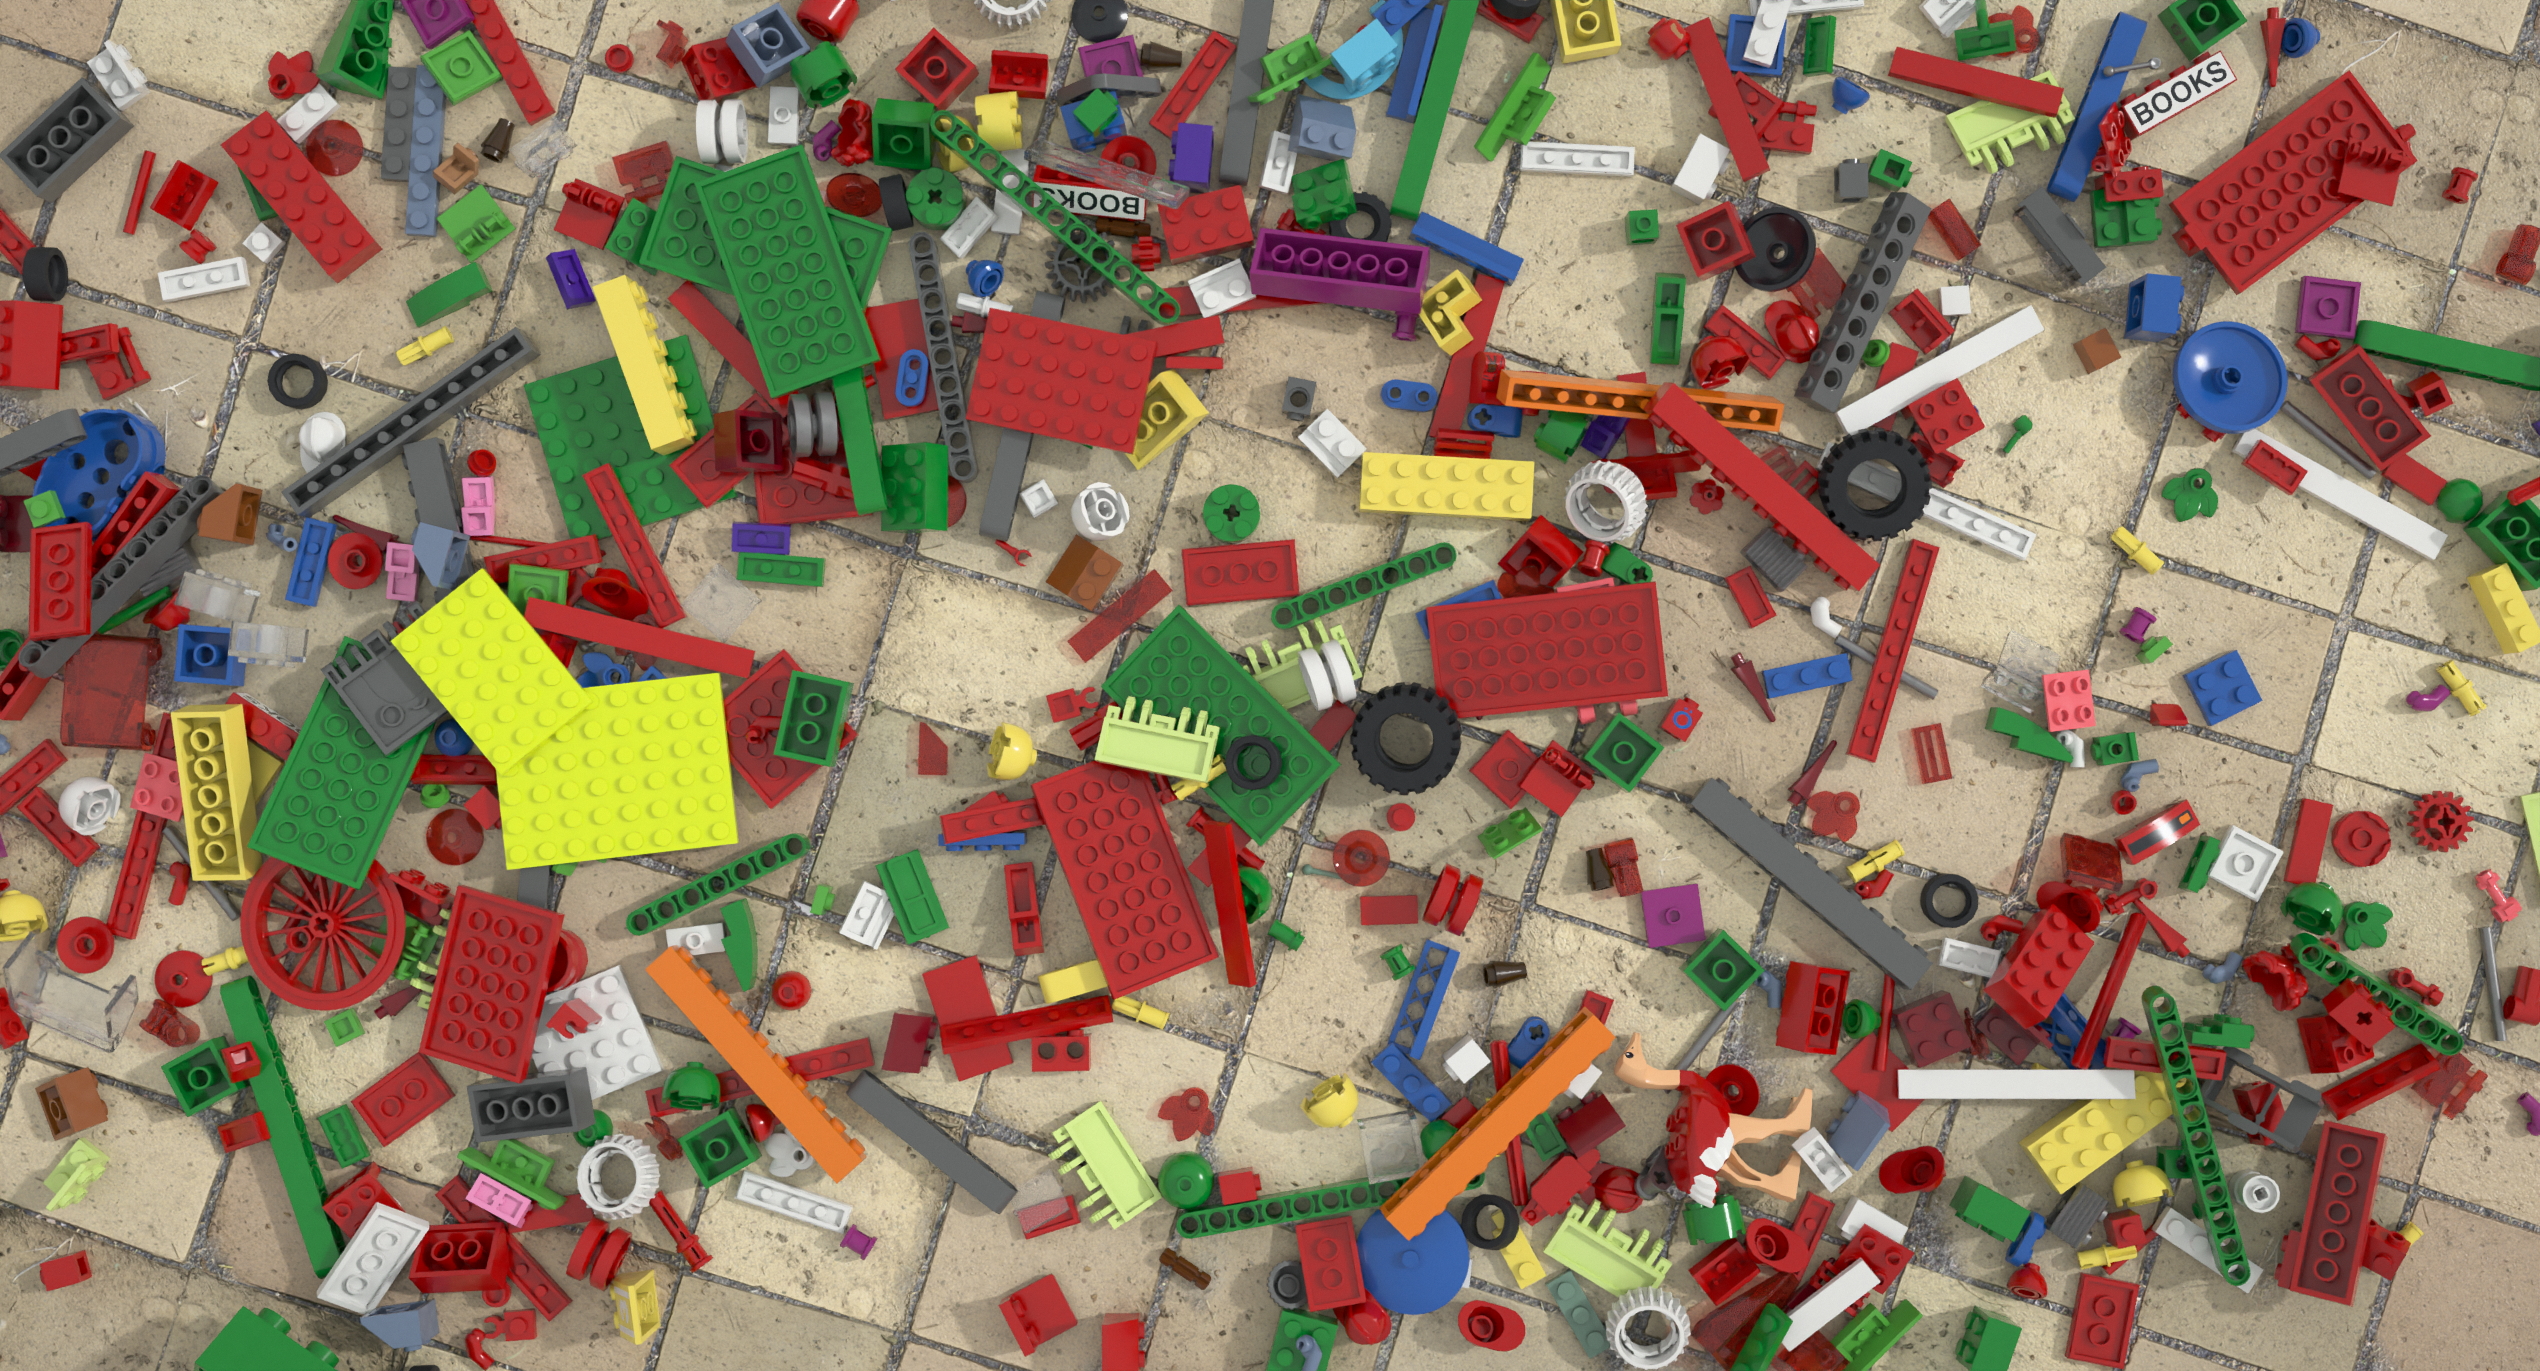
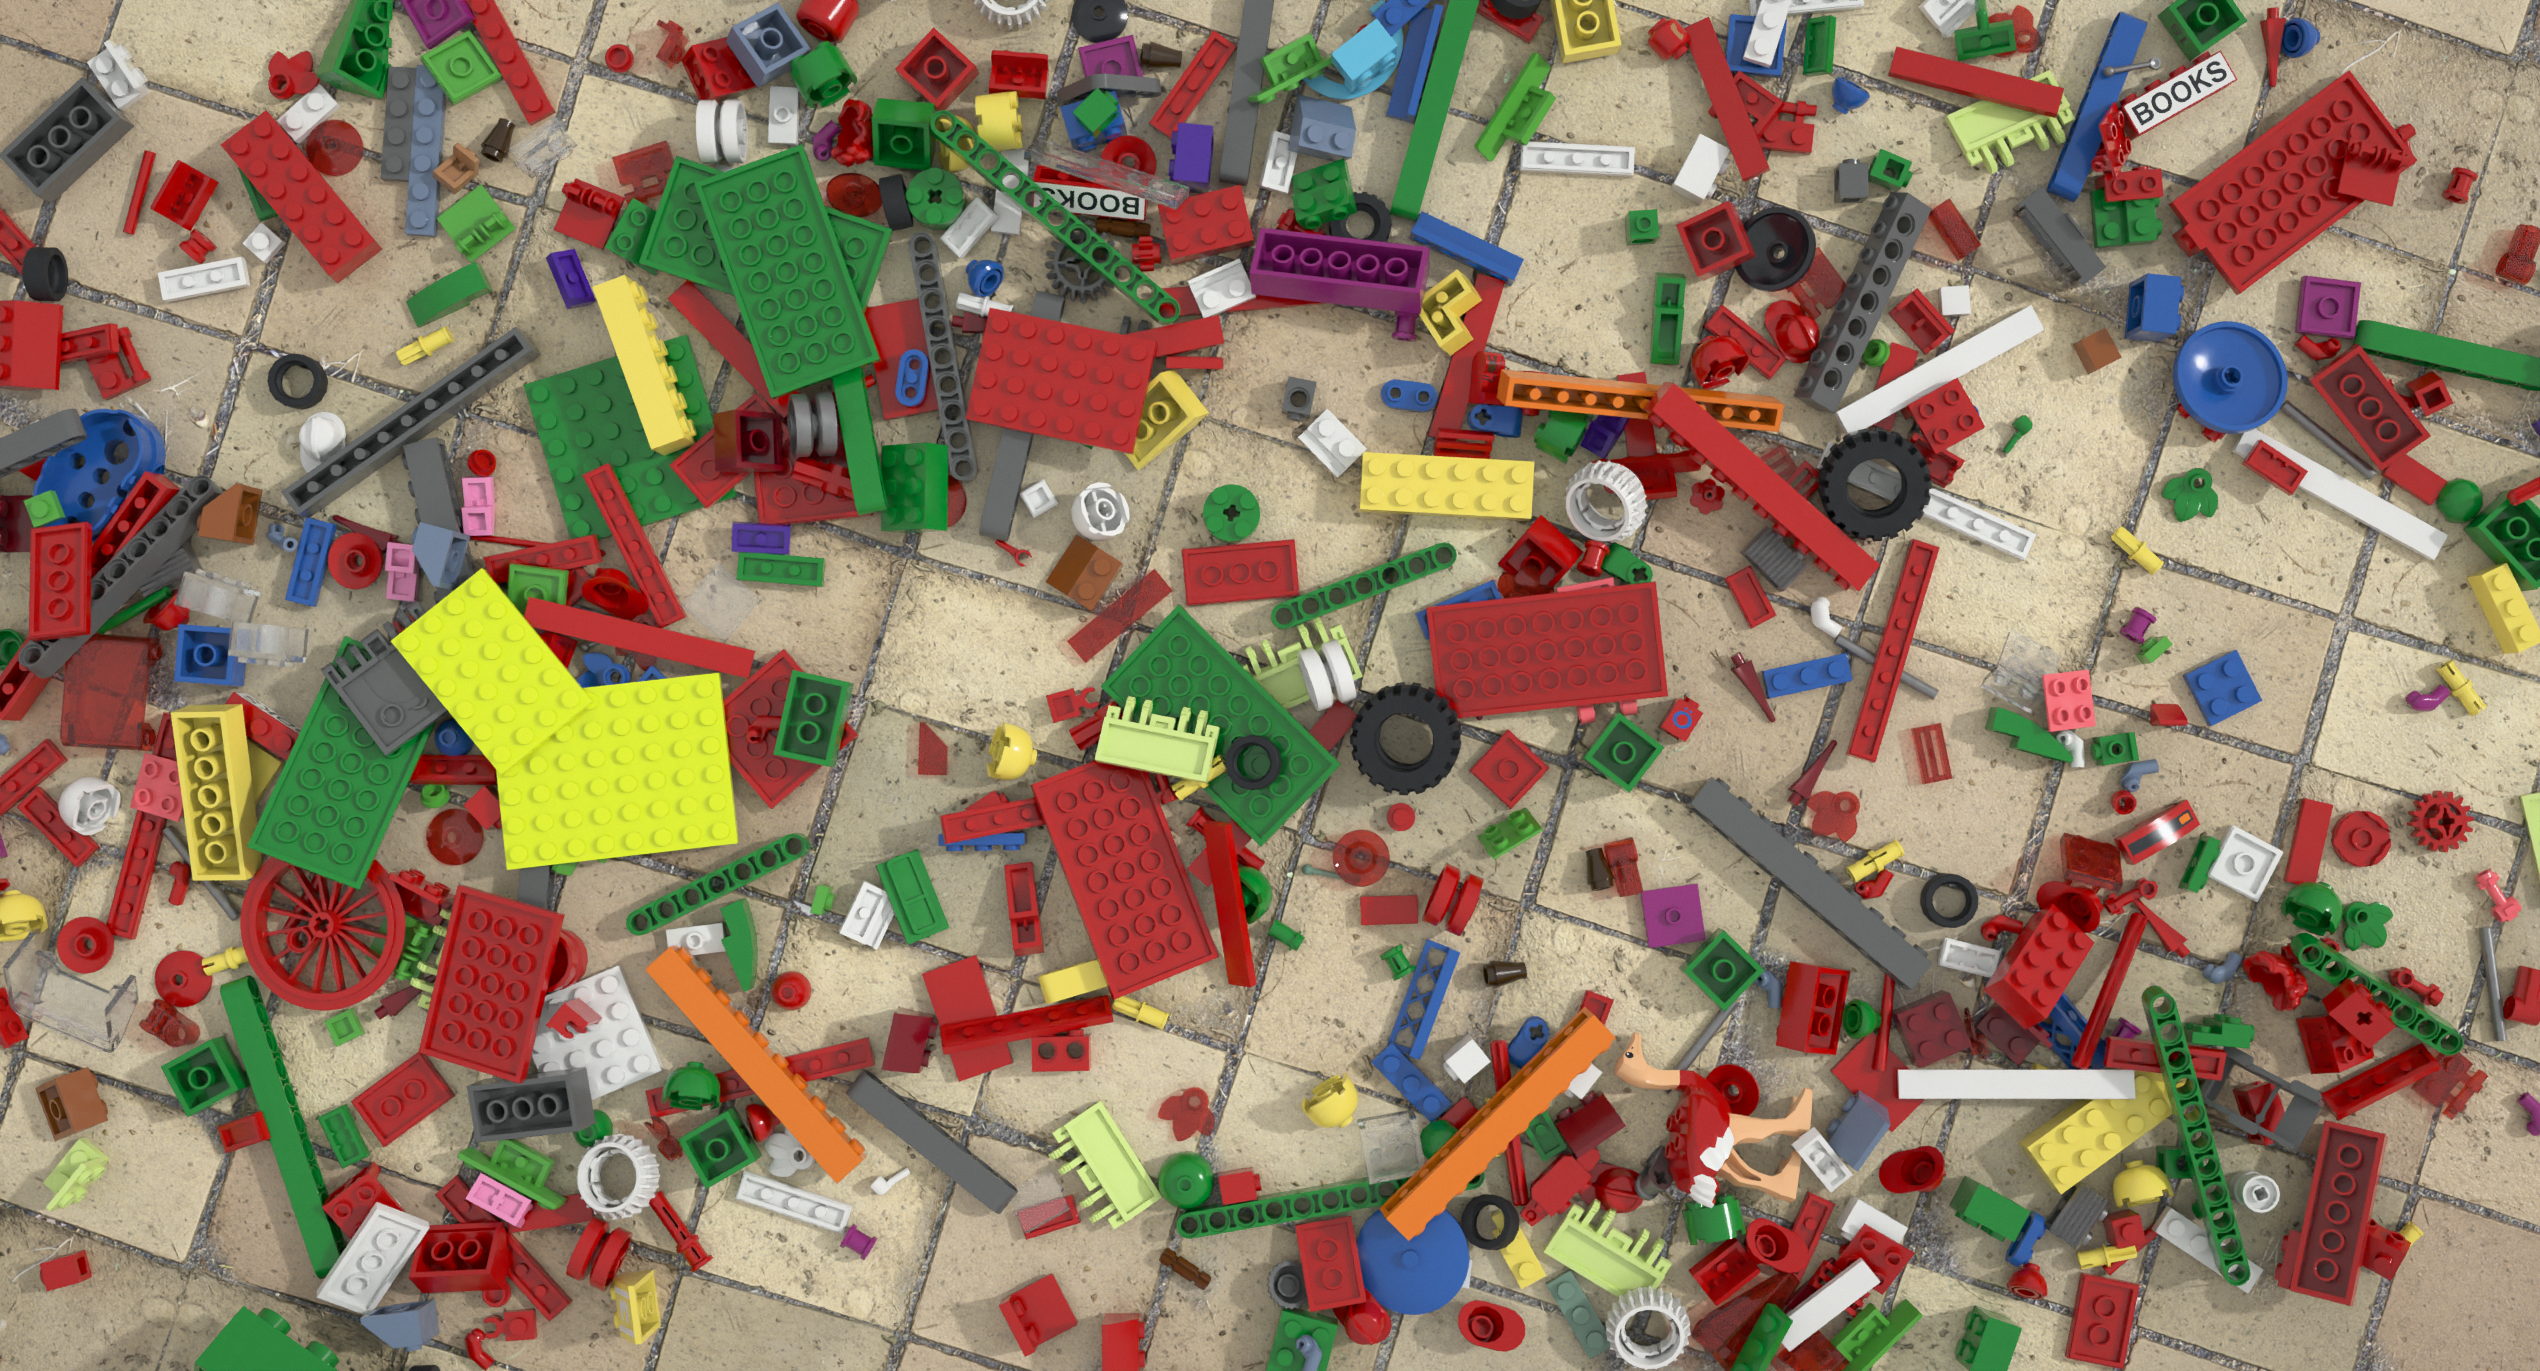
red slope [221,1041,261,1083] -> none
red hinge [1519,740,1595,817] -> none
none -> white hand [870,1168,911,1195]

